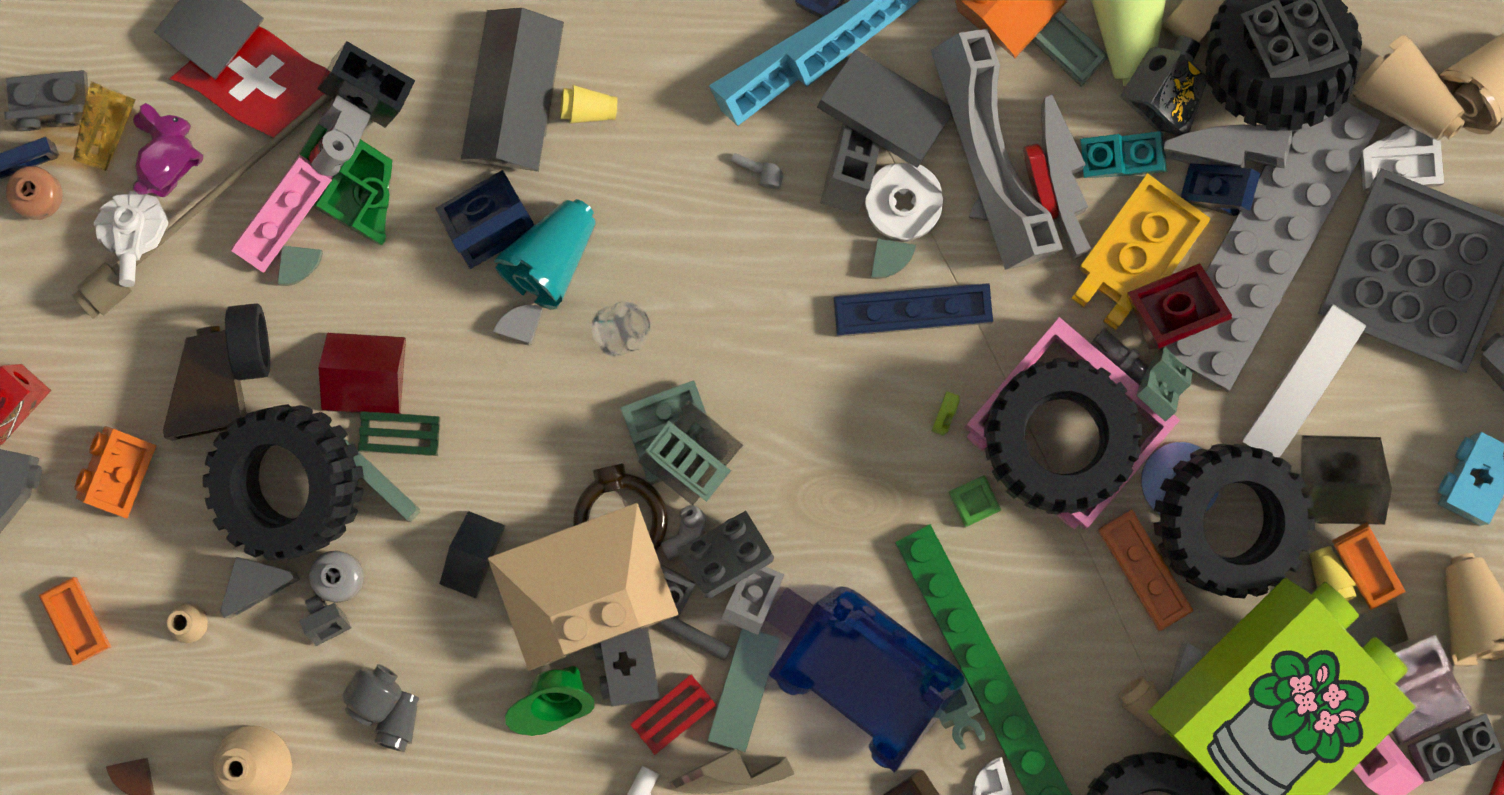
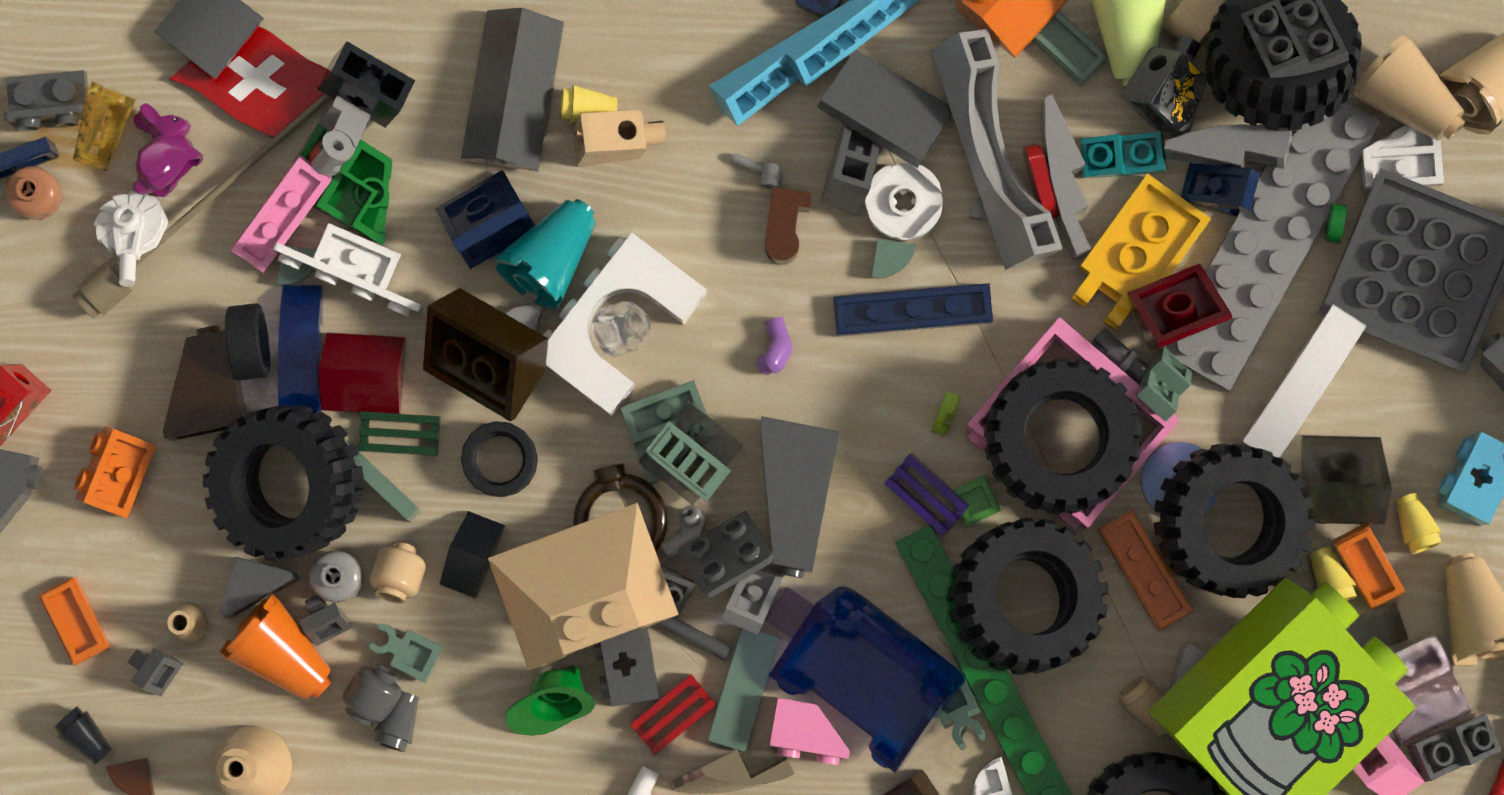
none -> black cone [53,706,113,765]
none -> dark grey tile [128,648,183,696]
none -> orange cone [219,593,331,700]
none -> white bracket [273,223,422,317]
none -> clear blue slope [278,285,323,414]
none -> sand green plate [368,624,444,683]
none -> tan head [369,542,426,604]
none -> dark brown slope [423,288,548,422]
none -> black tyre [461,421,538,497]
none -> white arch [543,232,707,417]
none -> tan torso [573,110,666,167]
none -> medium lavender arm [757,317,793,375]
none -> dark grey slope [760,416,839,578]
none -> reddish brown leg [765,187,811,265]
none -> bright pink slope [770,698,850,765]
none -> dark purple tile [884,453,970,536]
none -> black tyre [948,518,1109,675]
none -> green tile [1324,203,1347,244]
none -> light yellow cone [1395,493,1442,554]

